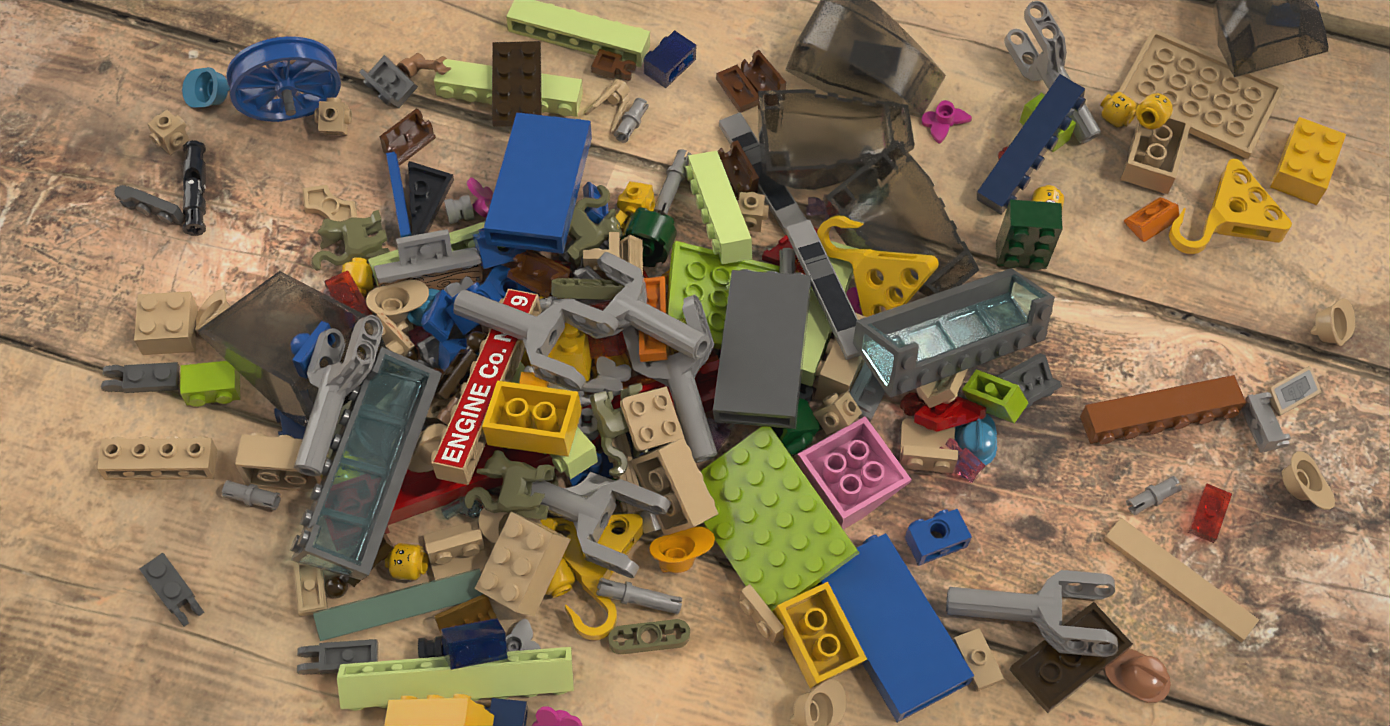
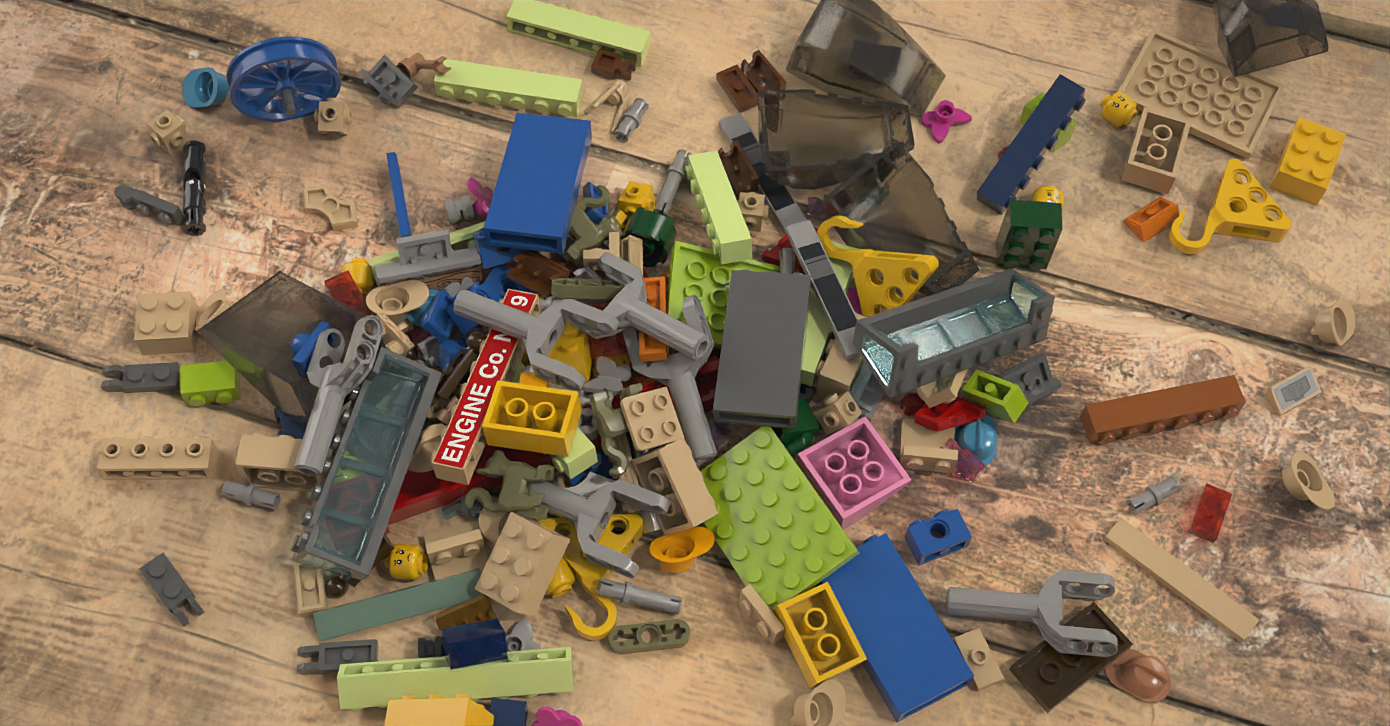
olive animal [311,210,390,271] -> none
reddish brown hinge [379,108,436,166] -> none
black wing [408,161,454,236] -> none
dark brown plate [492,41,542,127] -> none
clear blue brick [644,30,697,88] -> none
light grey piece [1004,1,1101,144] -> none
yellow head [1136,93,1173,129] -> none
light grey hinge [1241,392,1291,453] -> none

